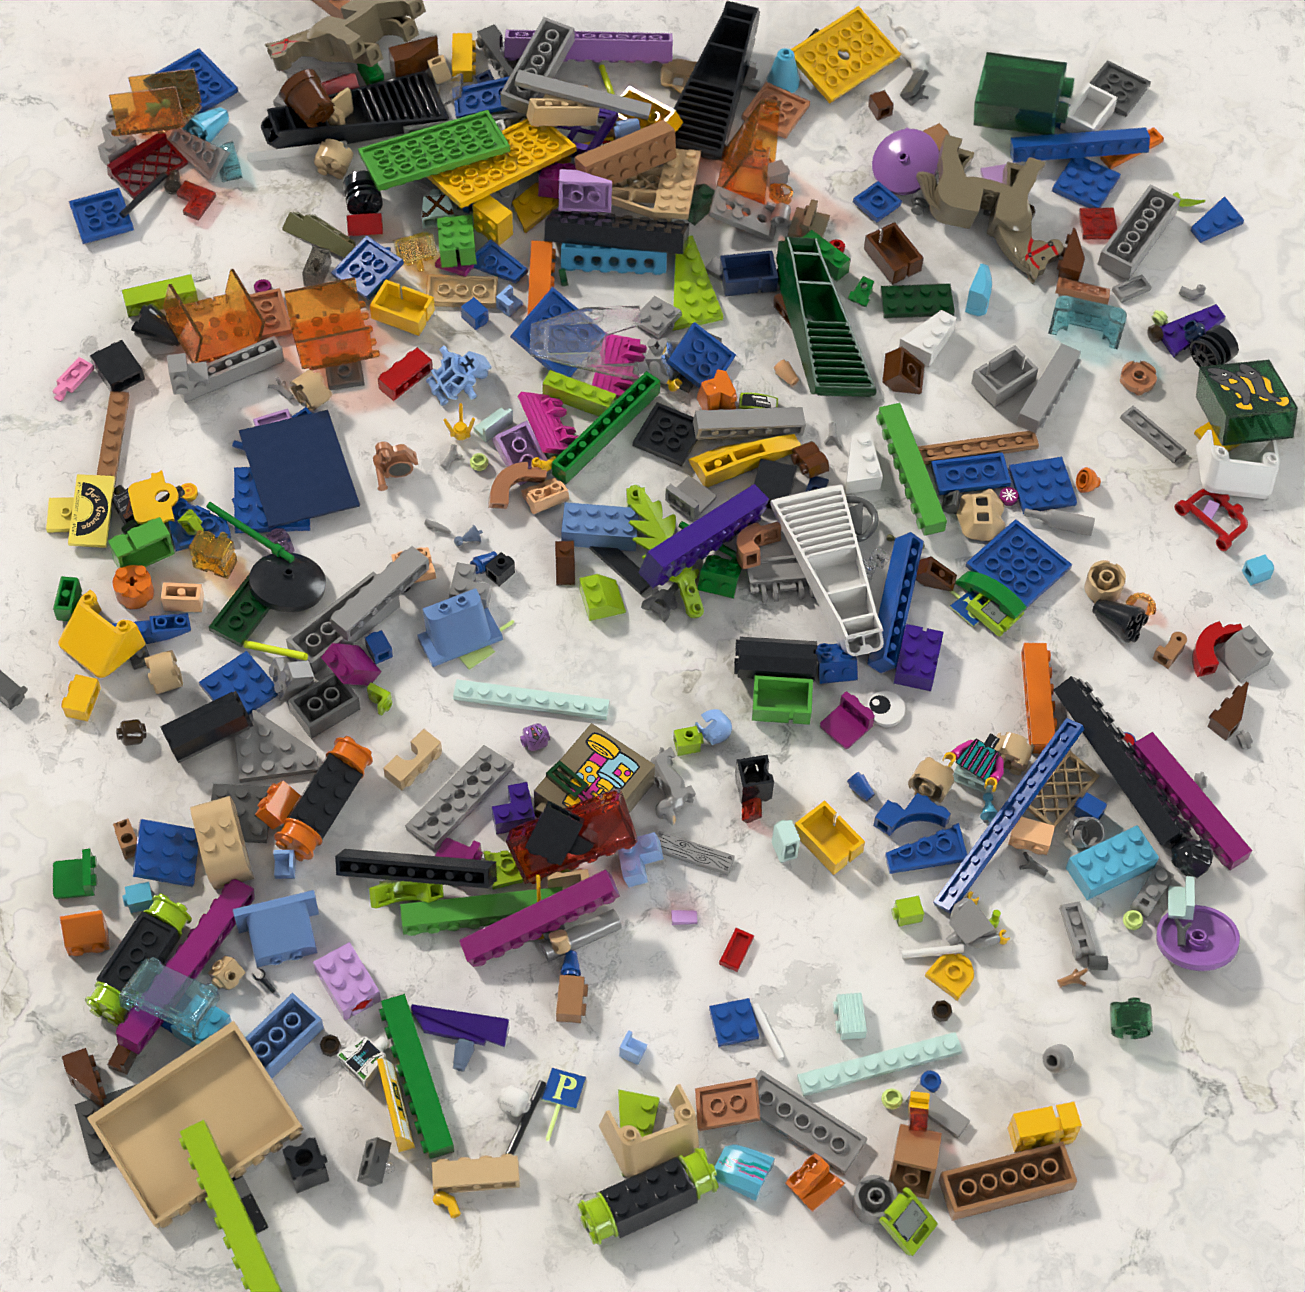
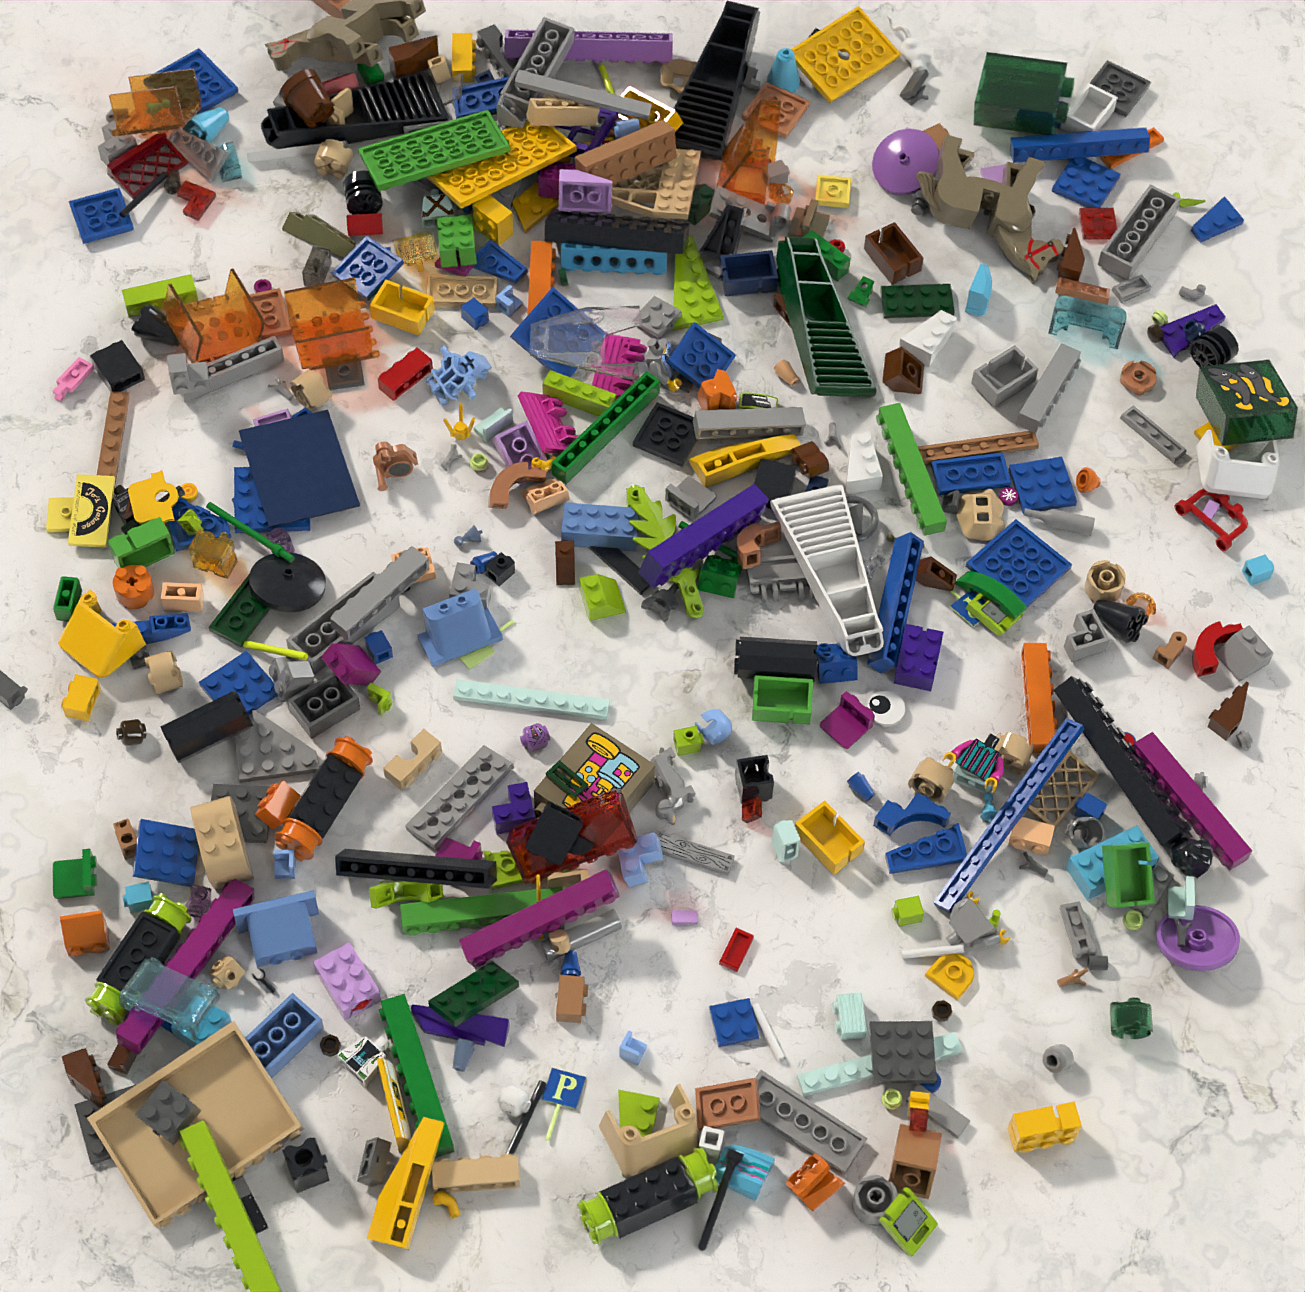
light grey helmet [424,519,452,534] -> none
blue plate [853,181,902,223] -> none
reddish brown brick [868,90,894,120] -> none
medium nougat brick [938,1141,1077,1221] -> none
none -> dark grey brick [135,1080,201,1145]
none -> clear purple bracket [185,884,211,918]
none -> yellow wedge [367,1117,444,1250]
none -> dark green plate [428,961,519,1027]
none -> light grey slope [497,93,527,128]
none -> white brick [698,1126,724,1159]
none -> black piece [698,1149,744,1251]
none -> black wedge [699,203,747,257]
none -> light yellow plate [815,175,852,208]
none -> dark grey plate [869,1021,937,1084]
none -> light grey brick [1064,609,1110,662]
none -> bright green piece [1102,842,1155,908]

